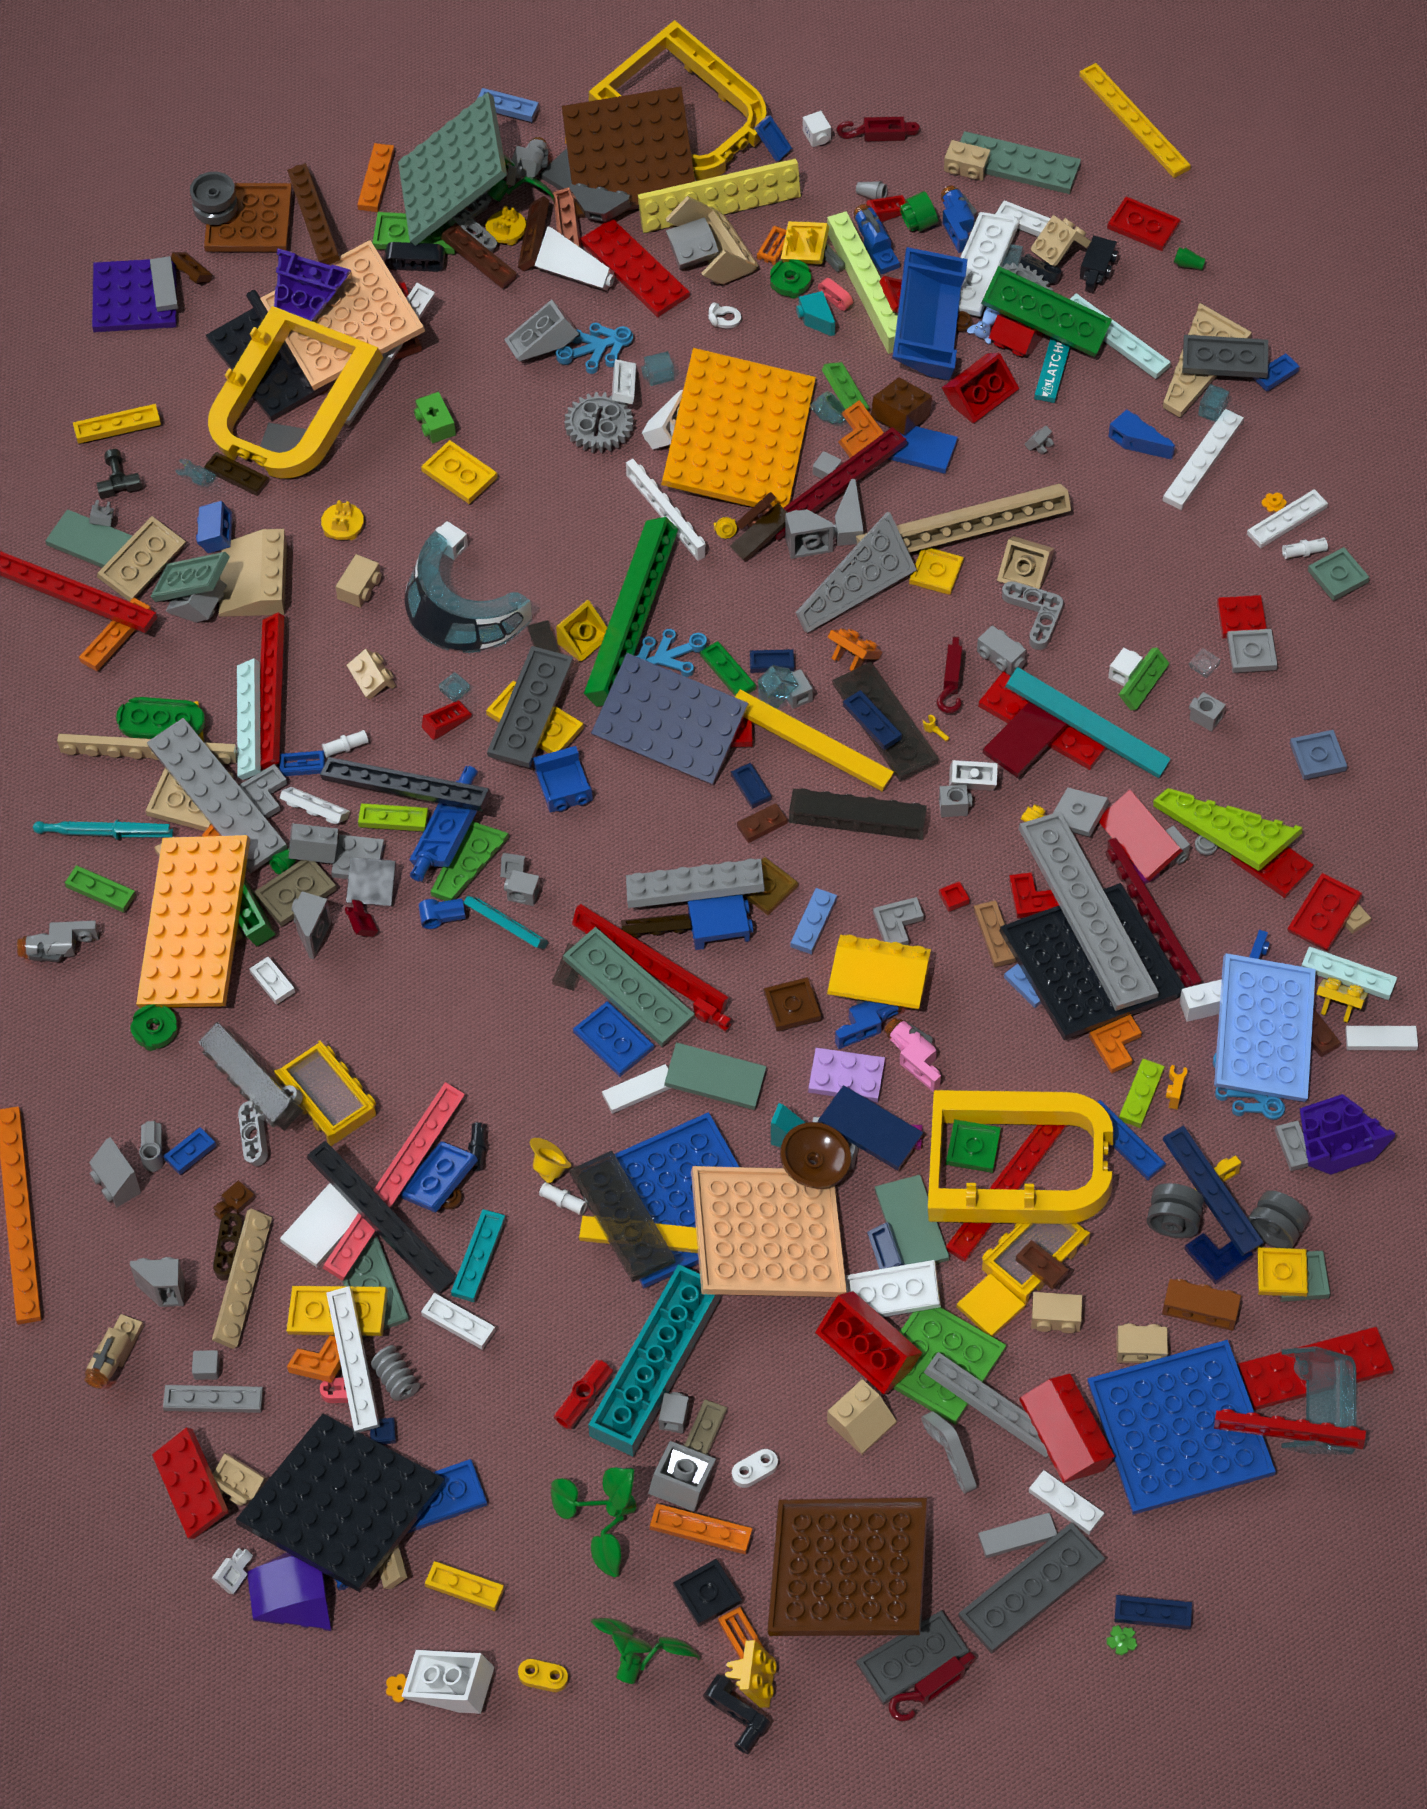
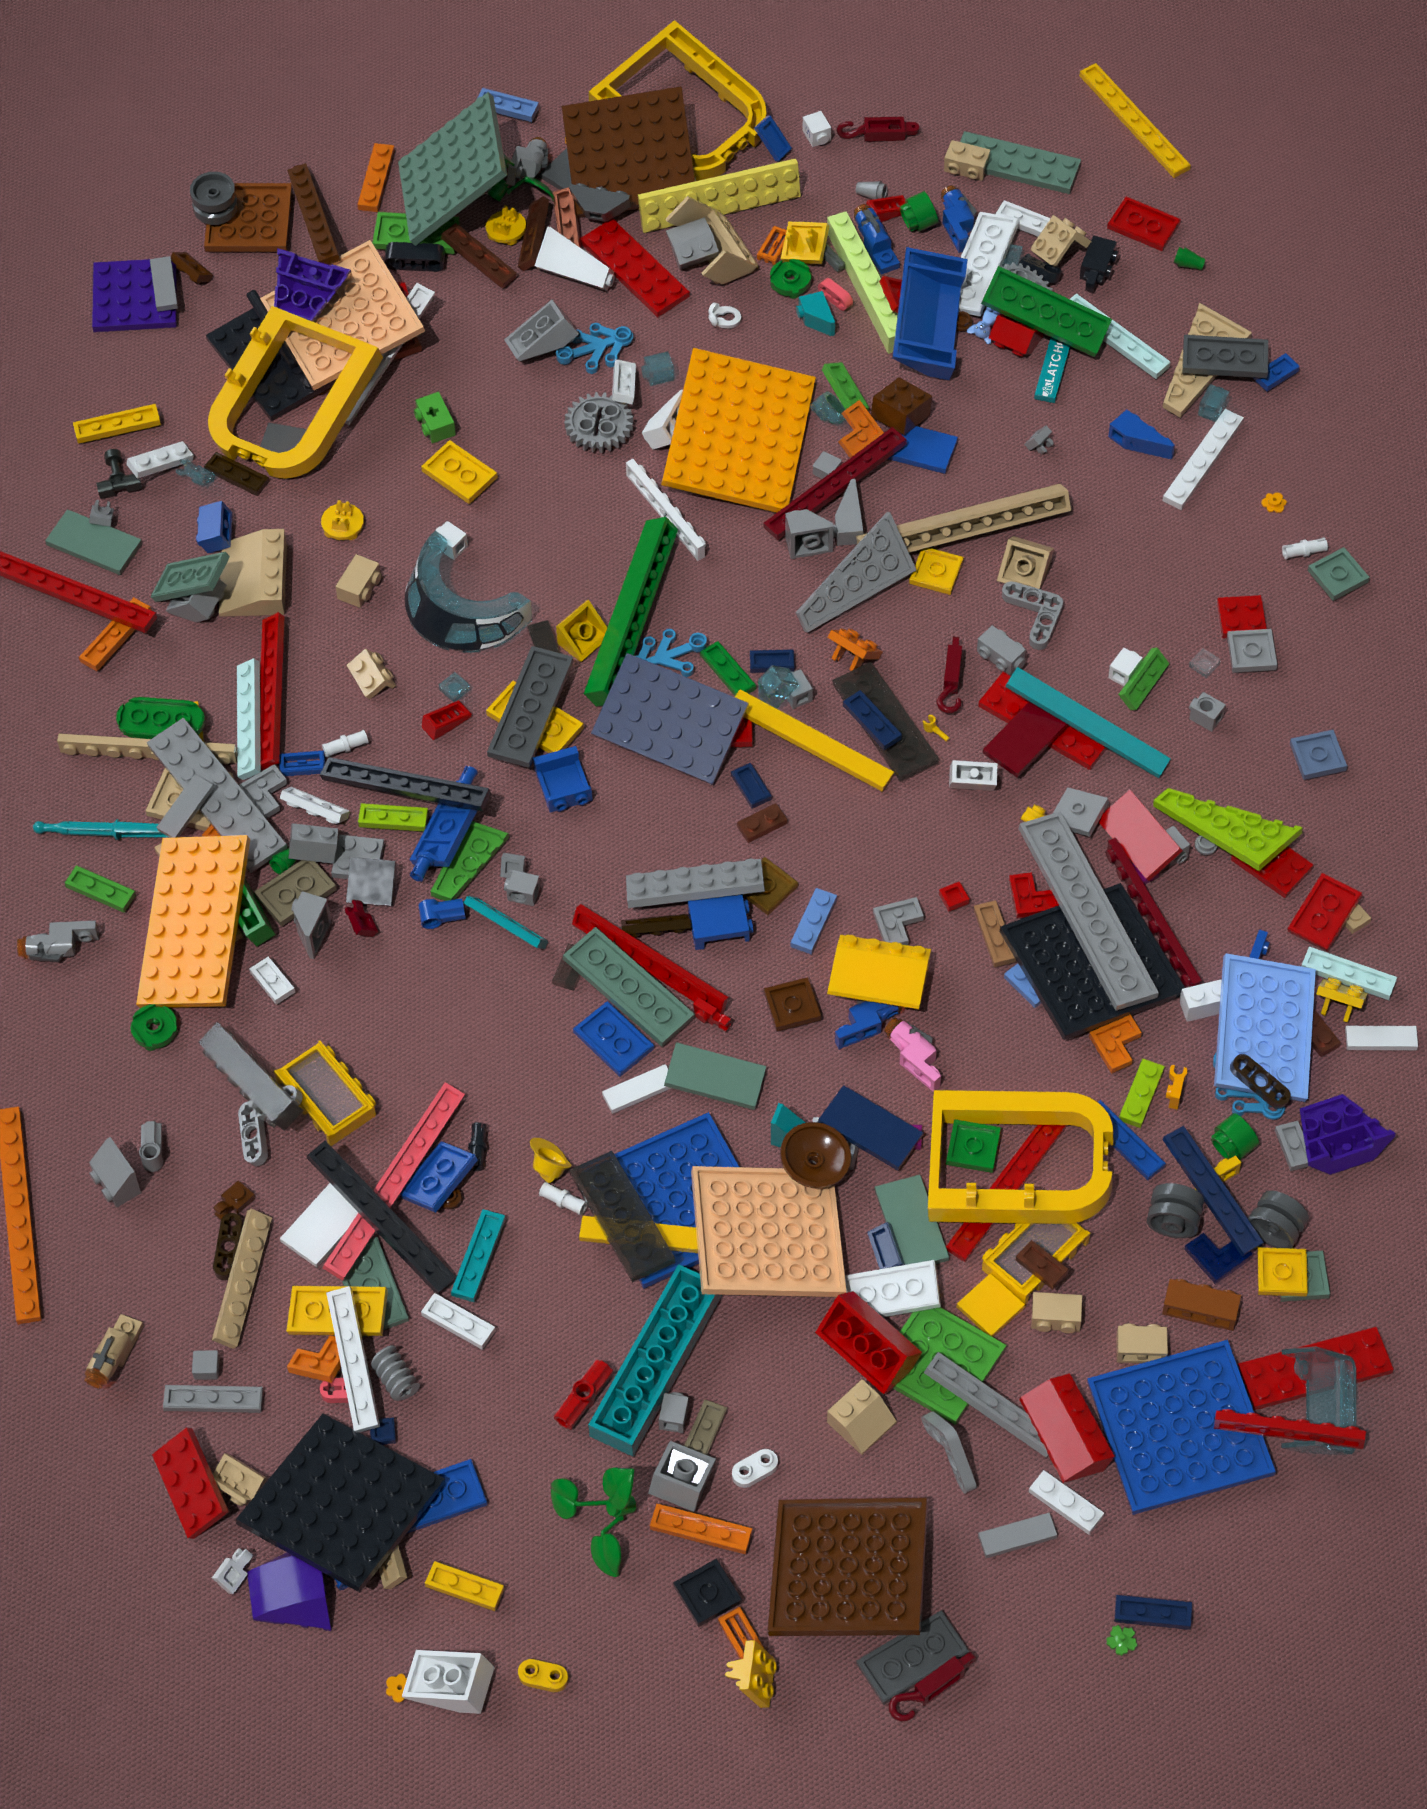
tan plate [97,516,186,602] -> none
light grey slope [130,1257,185,1307] -> none
blue plate [164,1127,216,1175] -> none
light grey beam [447,192,497,253] -> none
green plant [591,1618,701,1684] -> none
black beam [703,1674,771,1754] -> none
yellow plate [713,517,737,539] -> none
dark brown tile [730,503,788,562] -> none
copper plate [735,492,776,529] -> none
clear smoke brick [789,788,927,840] -> none
lavender plate [808,1048,885,1103] -> none
light grey brick [939,785,972,817] -> none
red slope [942,353,1020,423] -> none
dark grey plate [958,1522,1105,1654] -> none
white tile [1247,489,1328,549] -> none
none -> white plate [127,441,193,479]
none -> light grey tile [156,774,215,838]
none -> green piece [1211,1113,1259,1160]
none -> dark brown beam [1230,1054,1290,1109]

